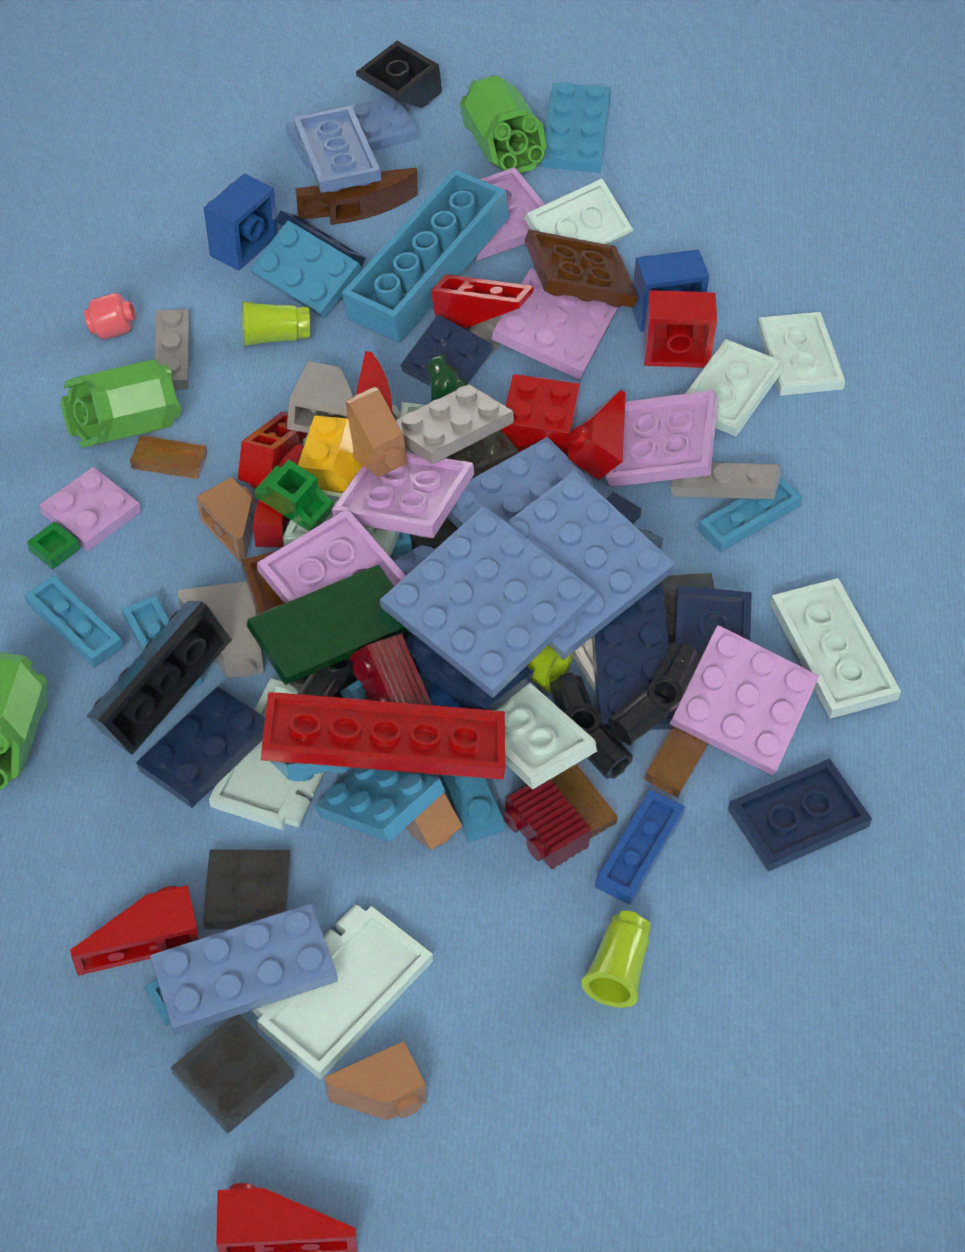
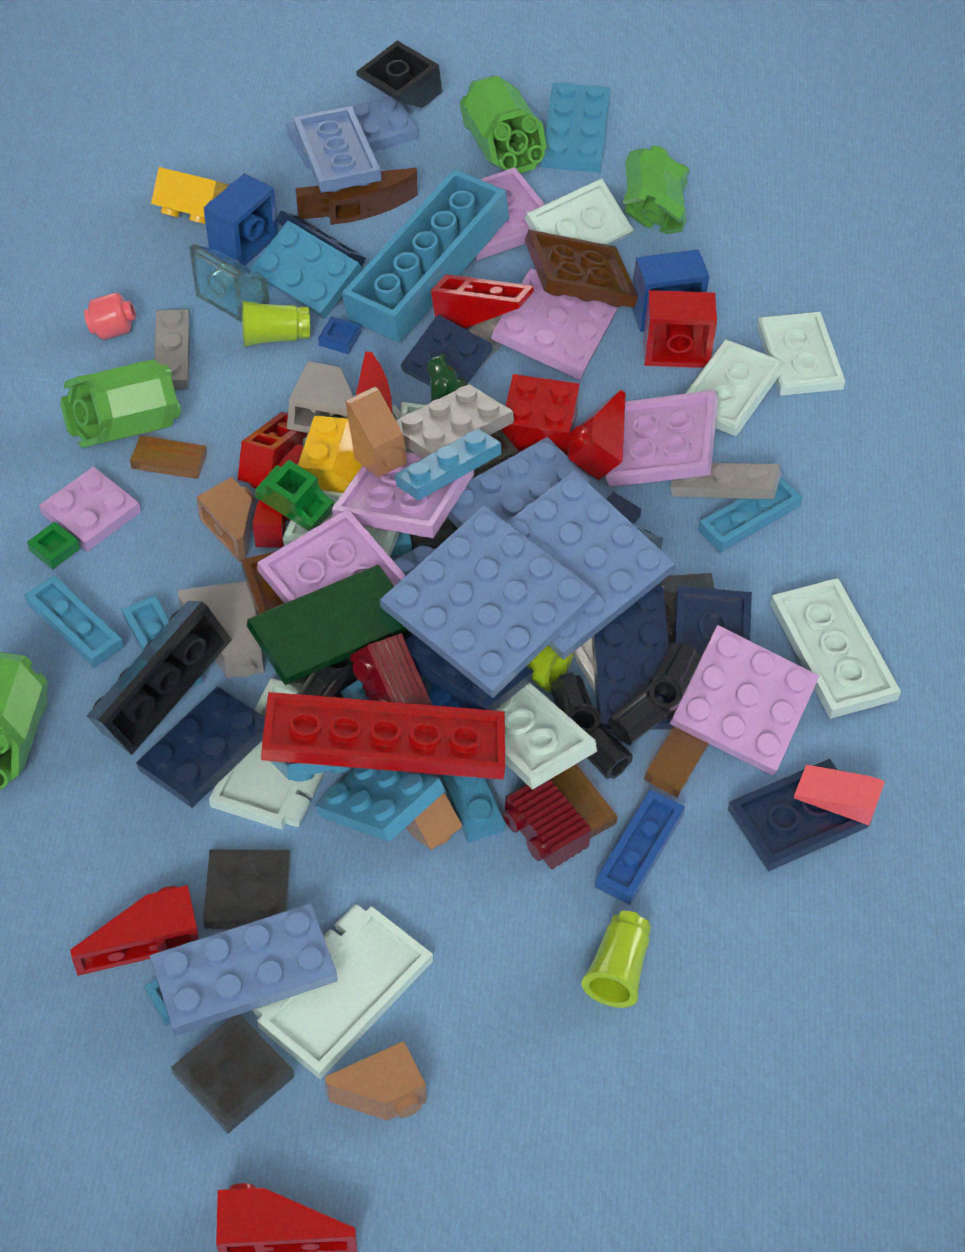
none -> yellow slope [151,167,228,224]
none -> clear light blue slope [189,244,269,322]
none -> blue tile [318,316,361,354]
none -> dark azure plate [395,428,502,501]
none -> bright green brick [623,145,689,234]
none -> coral slope [794,765,885,825]

